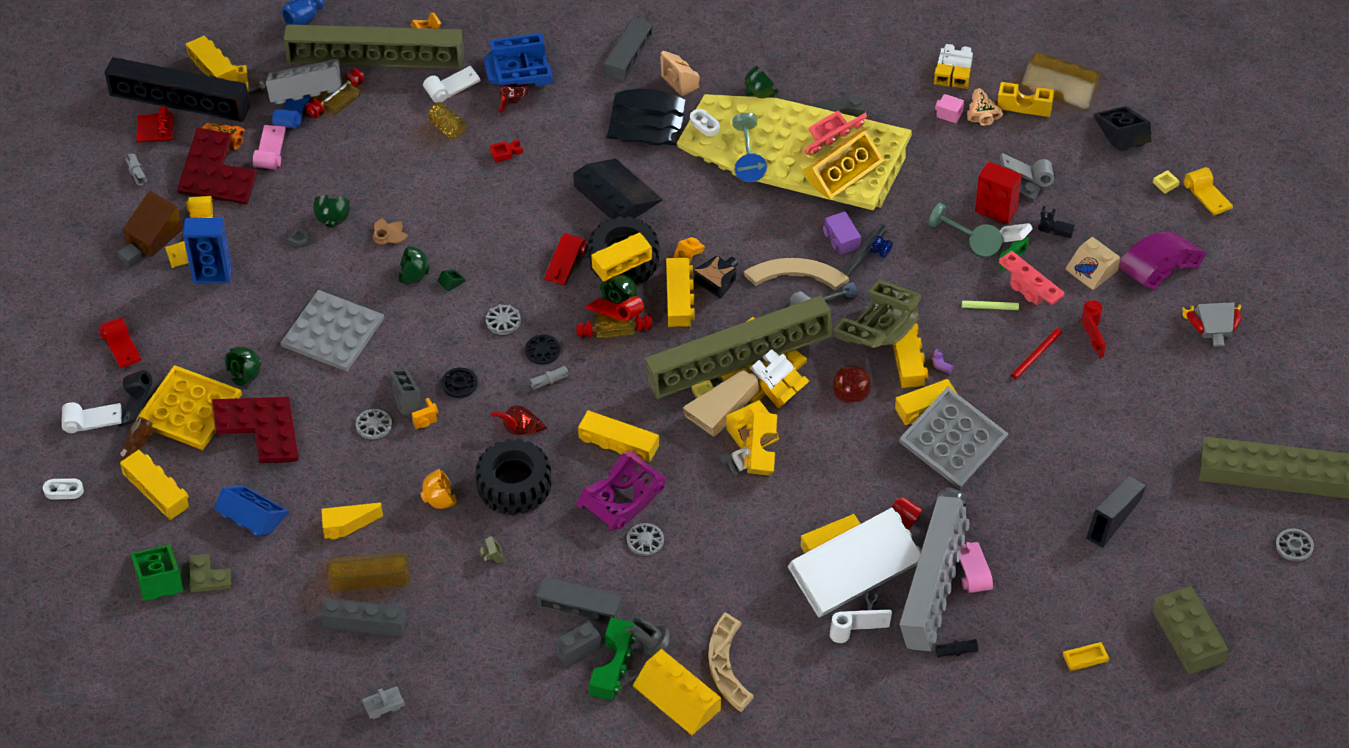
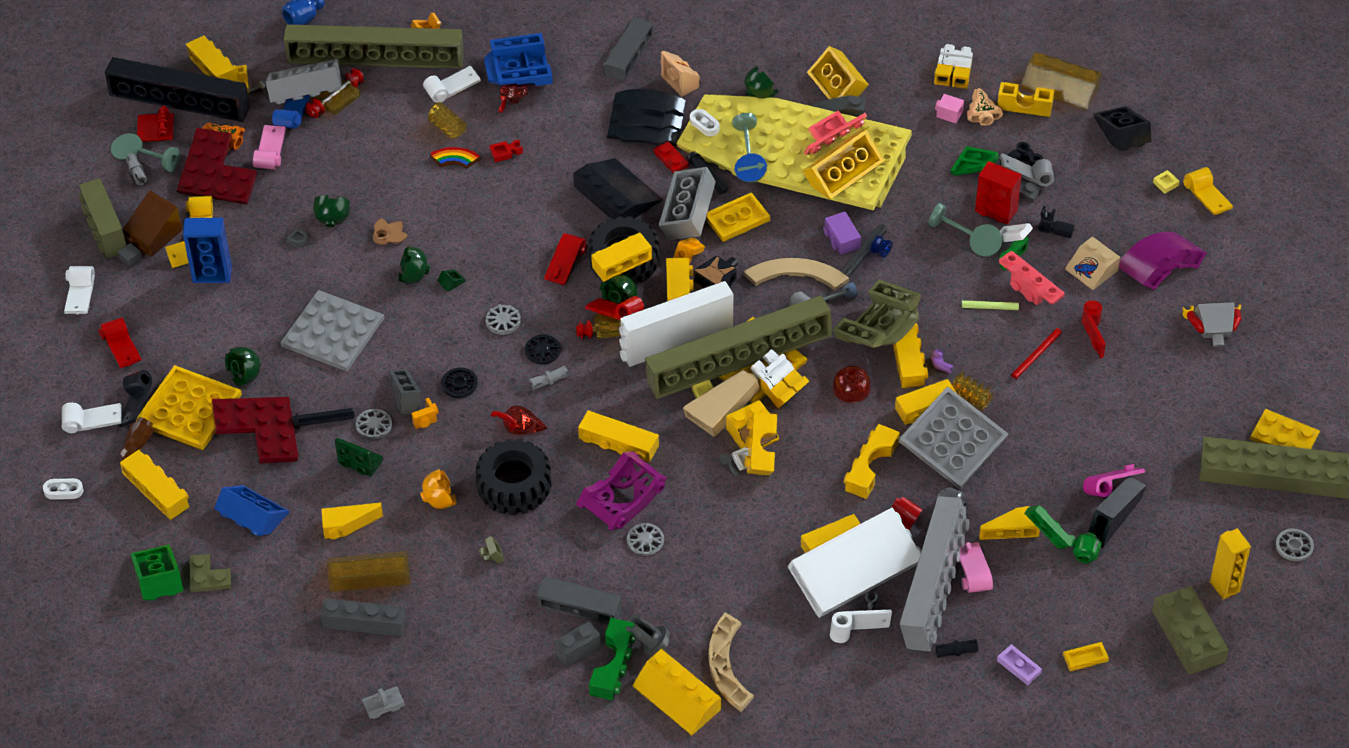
none -> white door [64,266,95,315]
none -> olive brick [78,178,126,259]
none -> sand green piece [111,133,181,172]
none -> black axle [292,408,355,429]
none -> dark green bracket [335,438,383,477]
none -> tile [430,147,481,169]
none -> white brick [619,281,733,367]
none -> red plate [653,141,689,174]
none -> light grey brick [659,167,716,240]
none -> black axle [686,152,729,194]
none -> yellow plate [705,192,770,242]
none -> yellow slope [807,46,869,100]
none -> yellow arch [843,424,900,499]
none -> green wing [950,146,999,176]
none -> clear yellow piece [952,371,994,410]
none -> yellow slope [979,506,1040,540]
none -> lavender plate [997,644,1042,686]
none -> black bar [1000,142,1043,166]
none -> green plate [1024,505,1076,549]
none -> green head [1073,532,1101,564]
none -> dark pink door [1083,464,1145,497]
none -> yellow brick [1210,528,1251,599]
none -> yellow plate [1250,409,1320,449]

